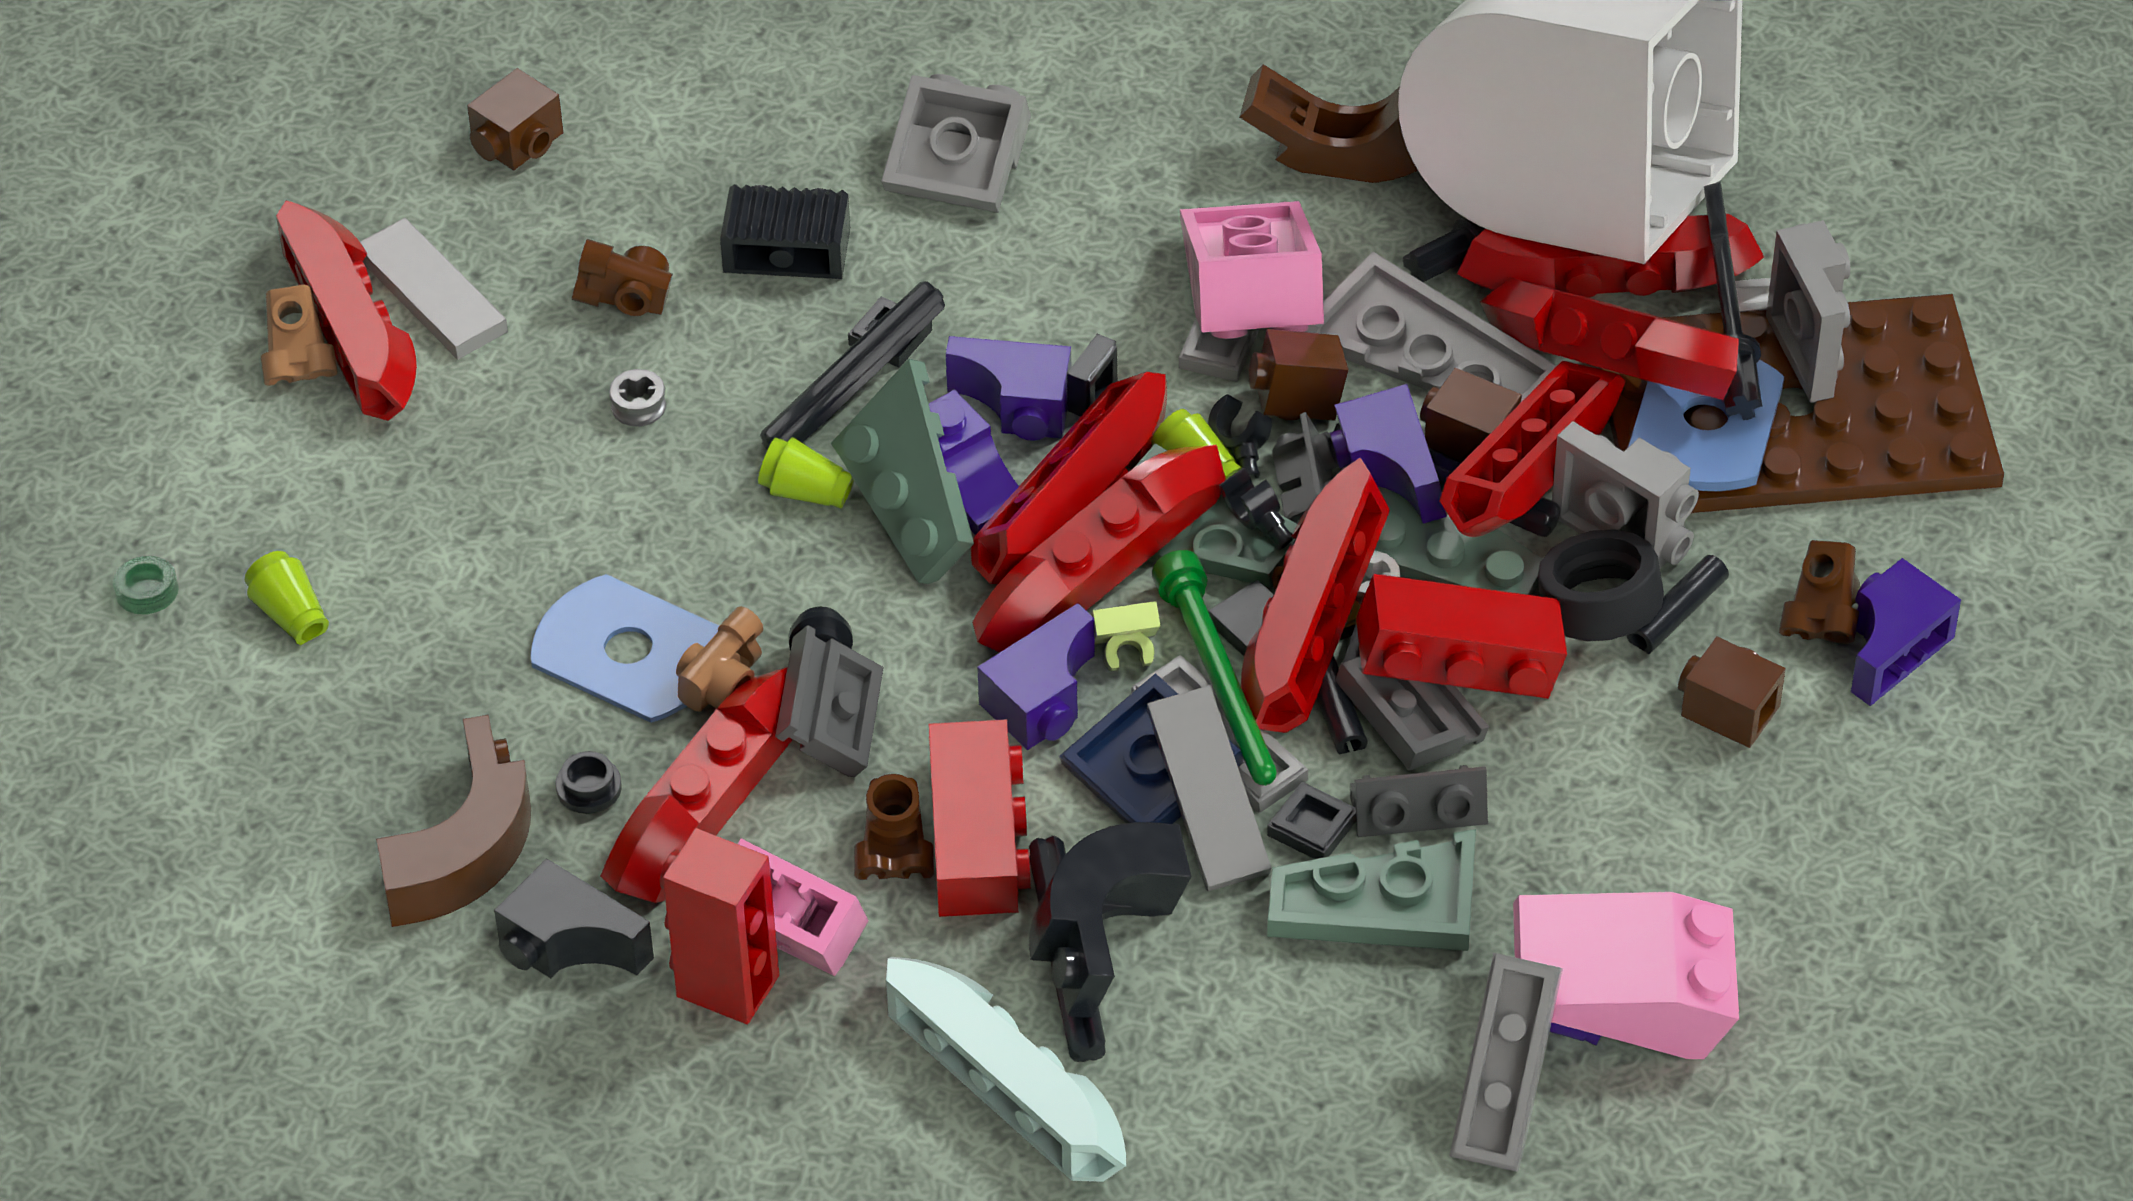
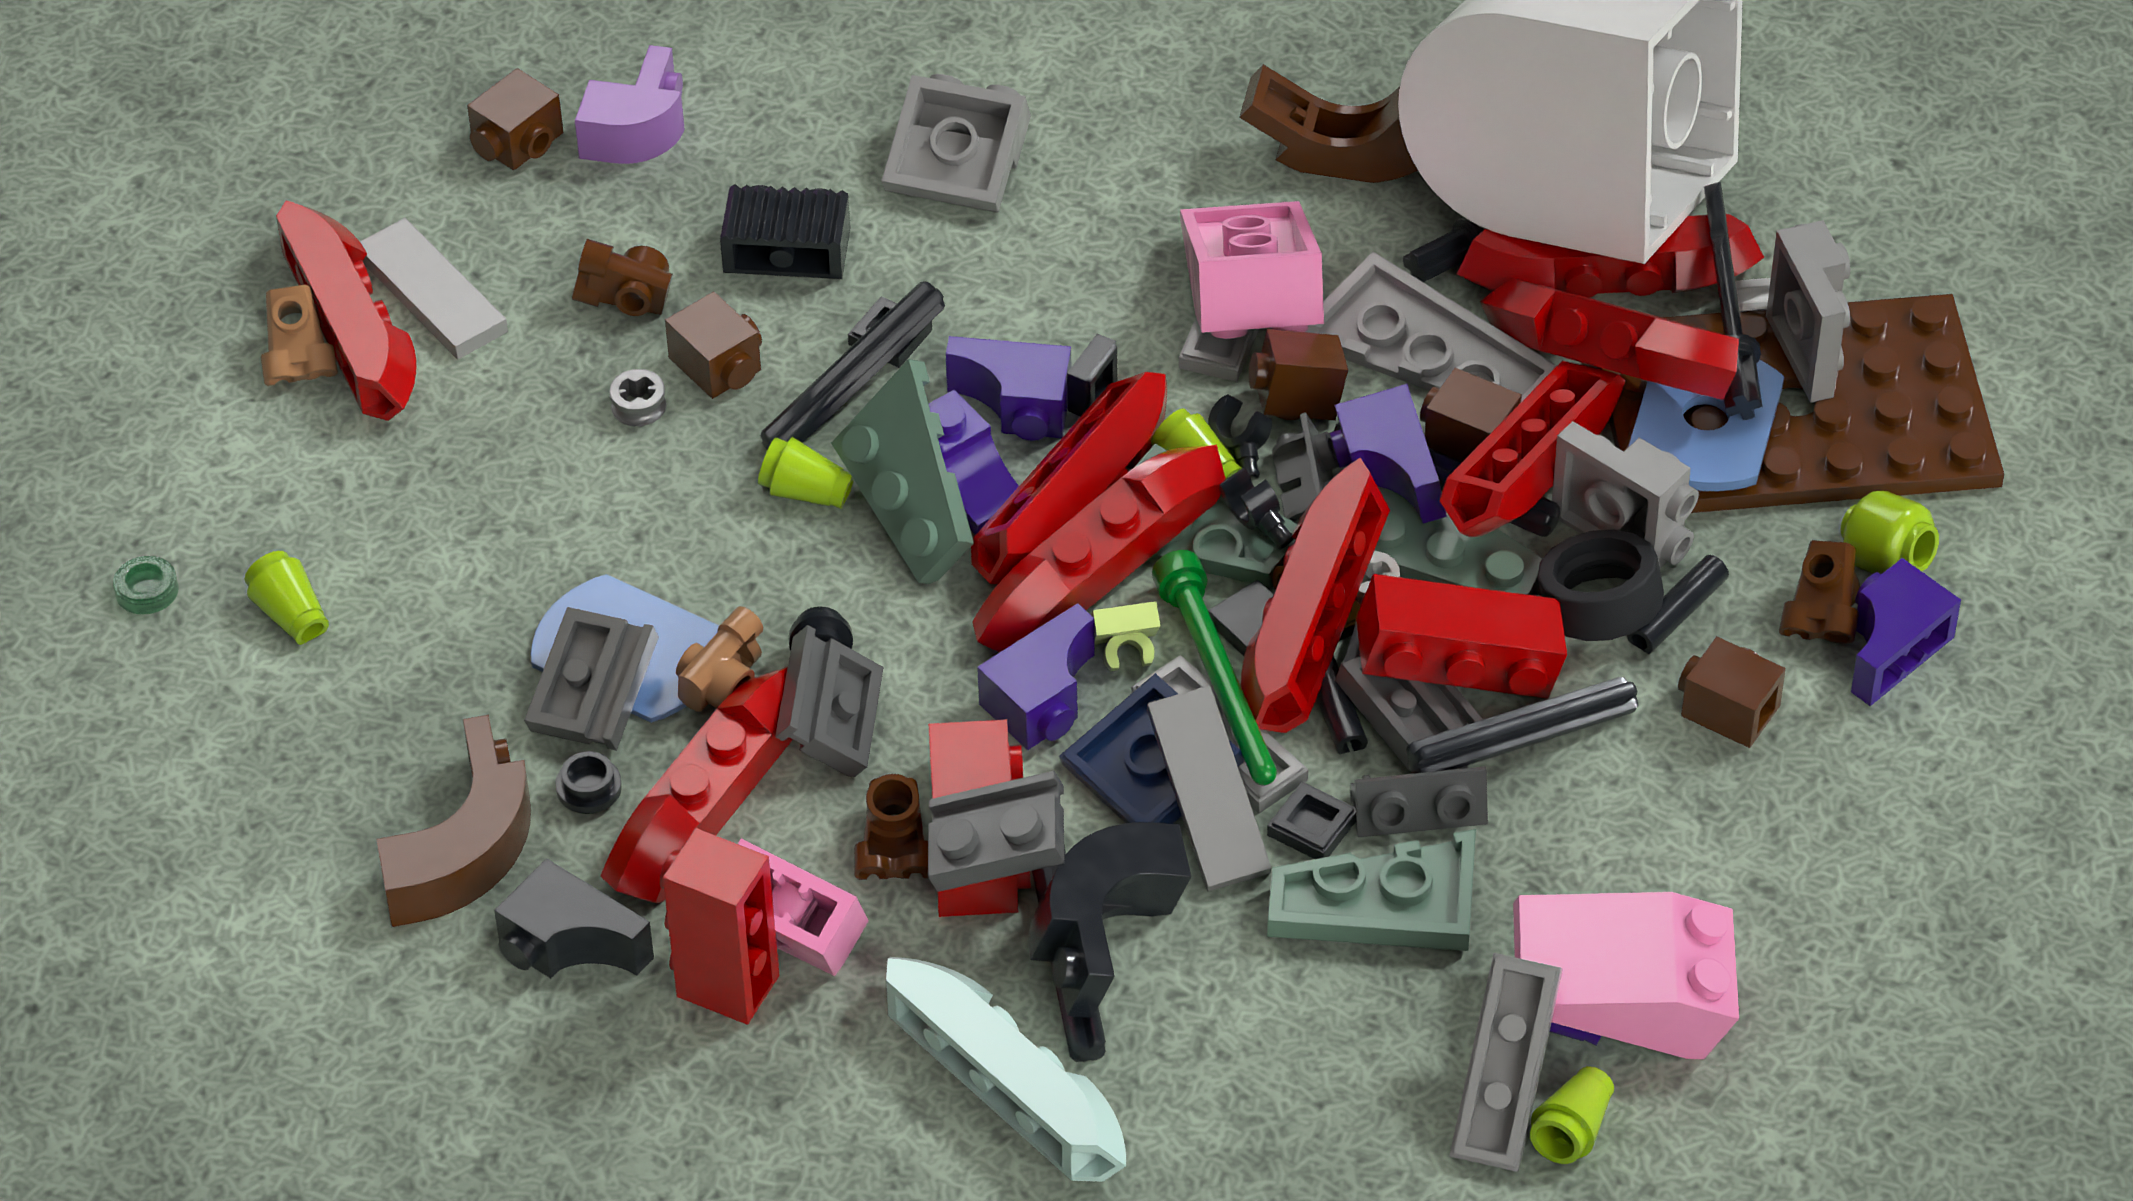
none -> dark grey plate [524,607,659,751]
none -> medium lavender brick [575,45,685,164]
none -> reddish brown brick [665,291,762,399]
none -> dark grey plate [928,770,1064,892]
none -> black axle [1406,677,1639,774]
none -> lime cone [1530,1066,1614,1164]
none -> lime head [1840,491,1939,574]

